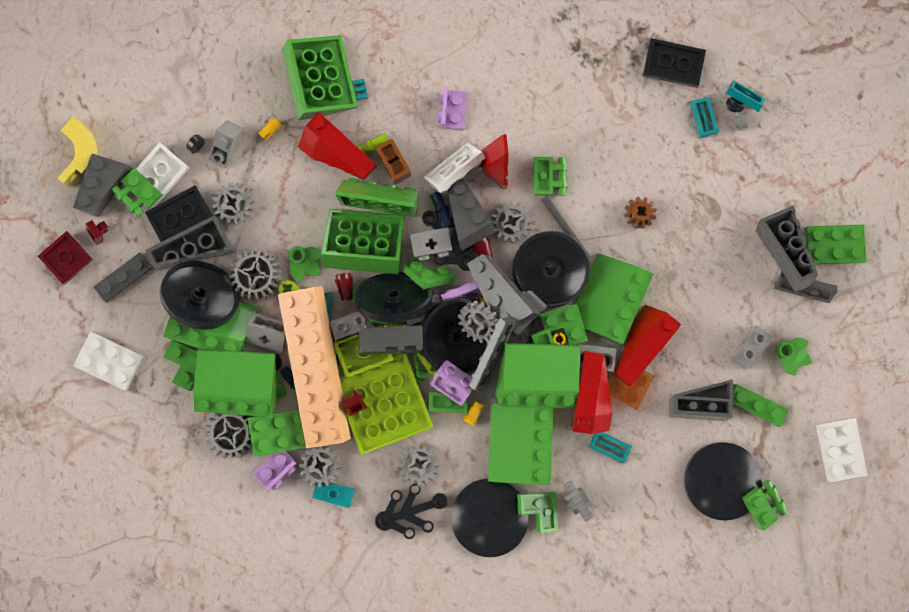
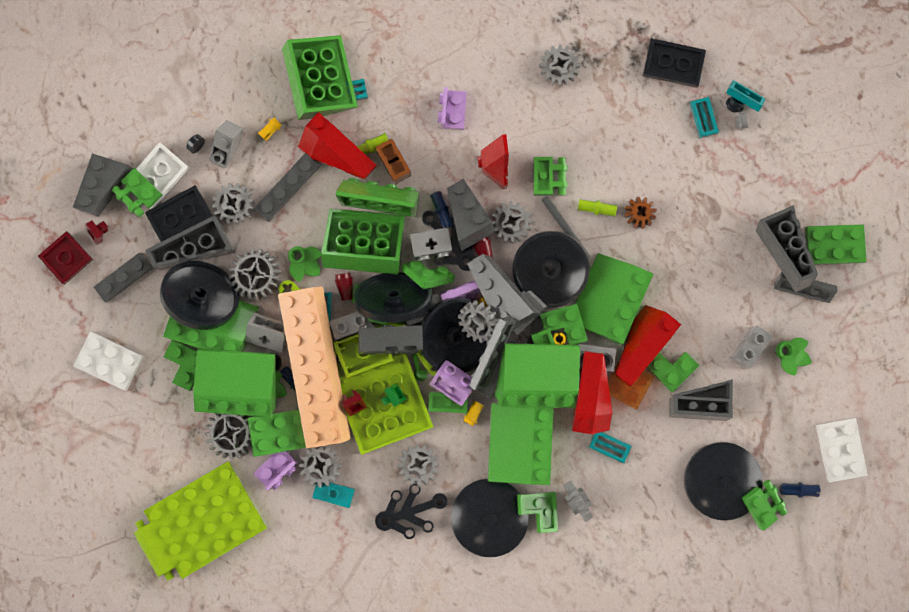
light yellow arch [57,116,97,187] -> none
white plate [424,143,485,193] -> none
bright green plate [733,384,789,427] -> none
none -> lime plate [133,461,267,581]
none -> dark grey plate [254,153,320,222]
none -> green tile [381,383,407,407]
none -> light grey gear [539,44,581,87]
none -> lime pin [577,199,617,217]
none -> bright green plate [647,352,700,393]
none -> dark blue axle [780,482,821,498]

